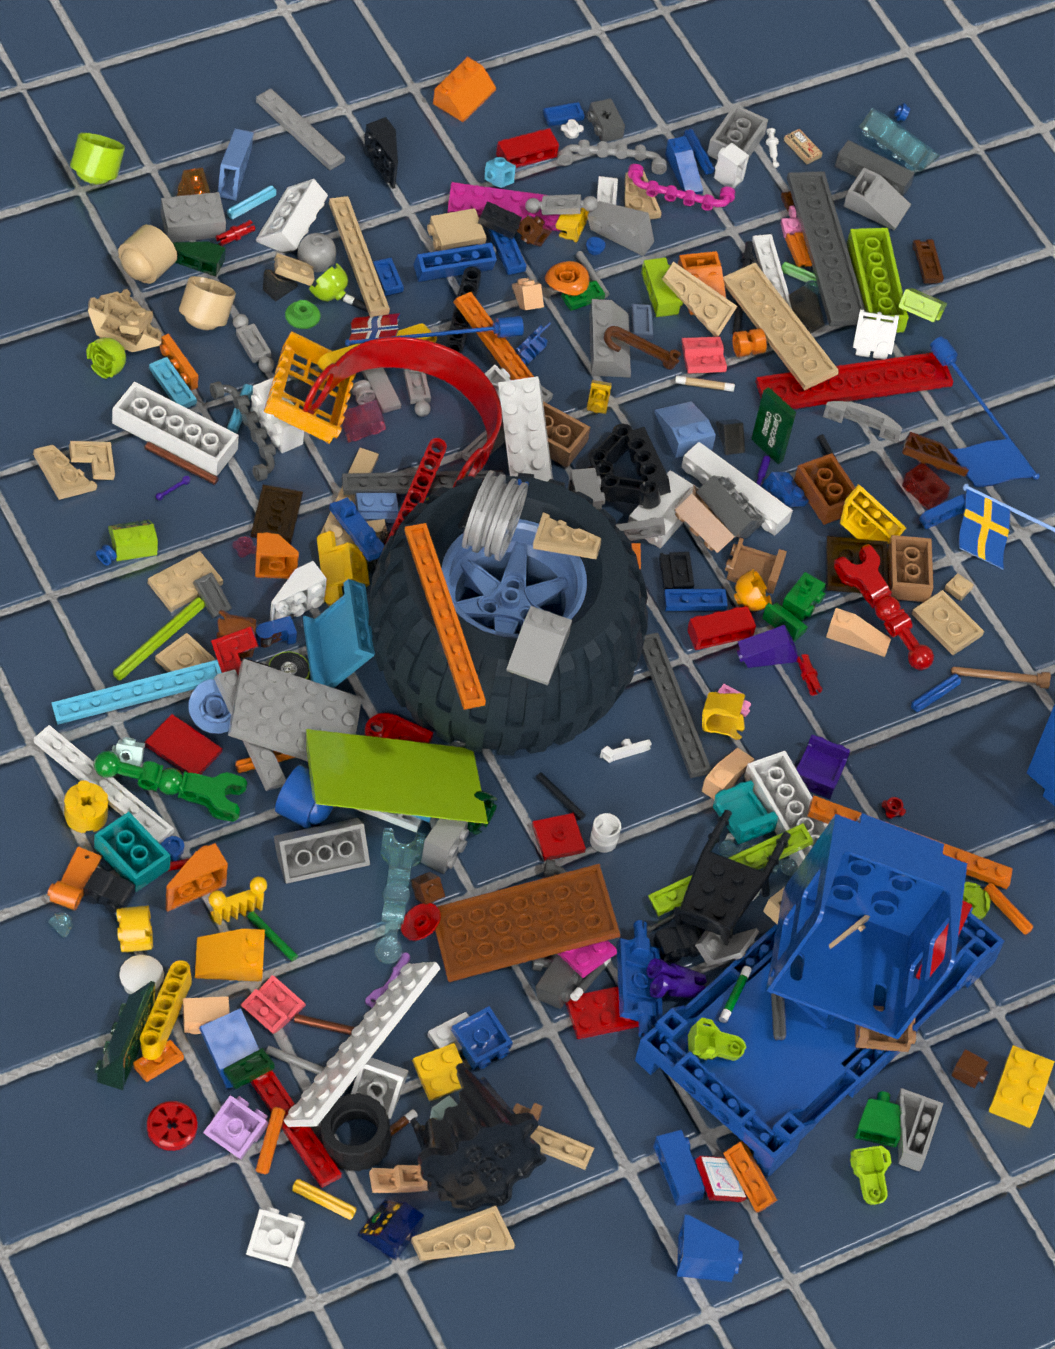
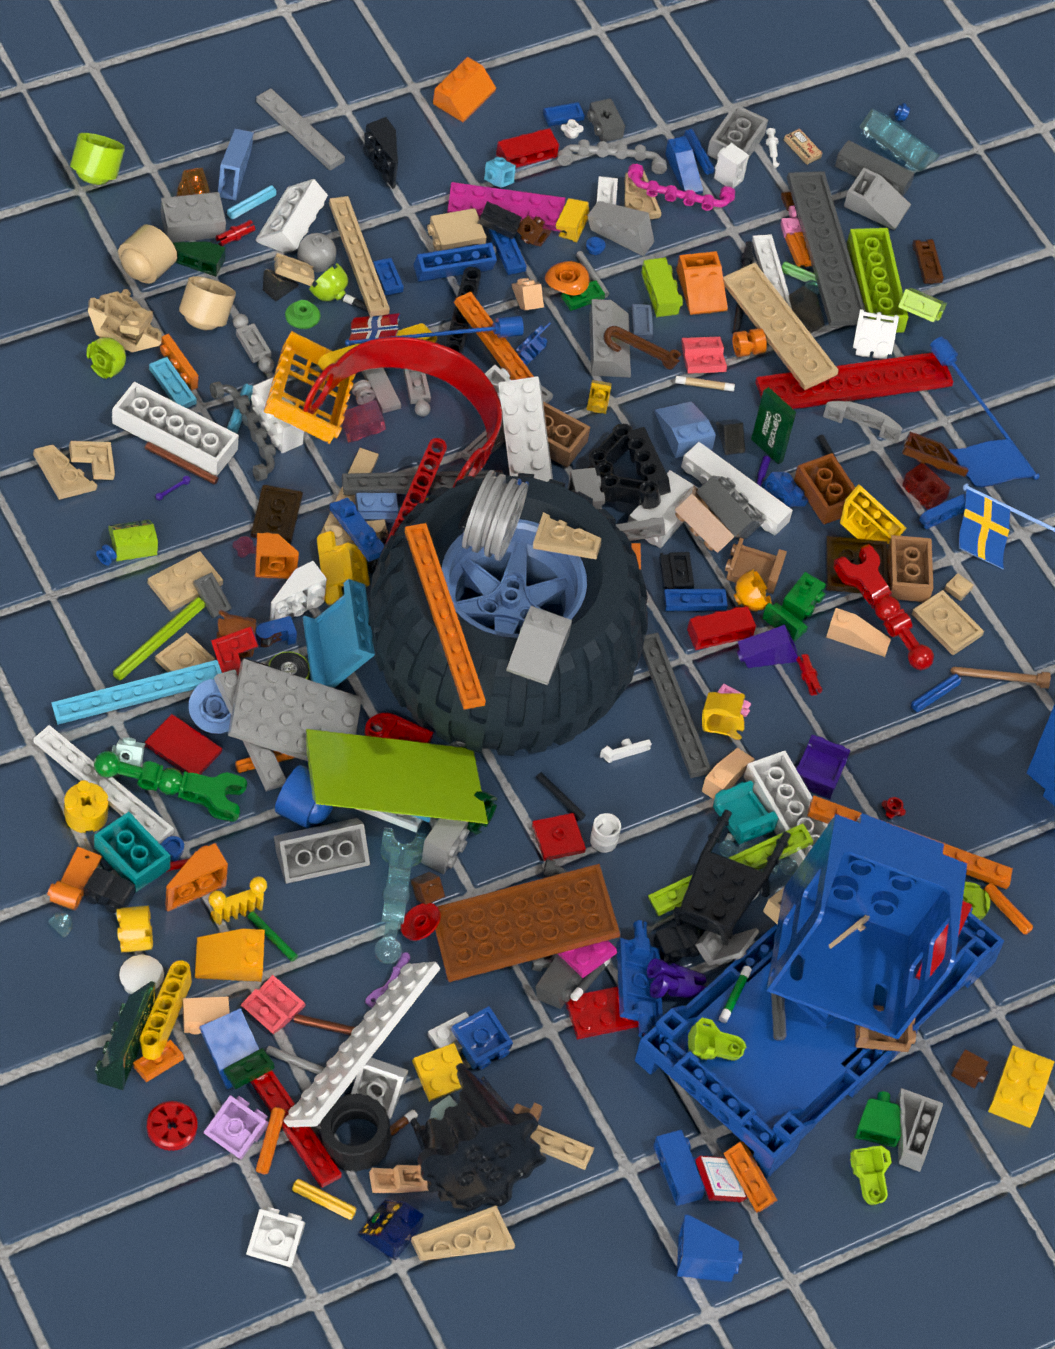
light grey plate [525,194,598,215] -> none
tan wing [662,262,737,337] -> none

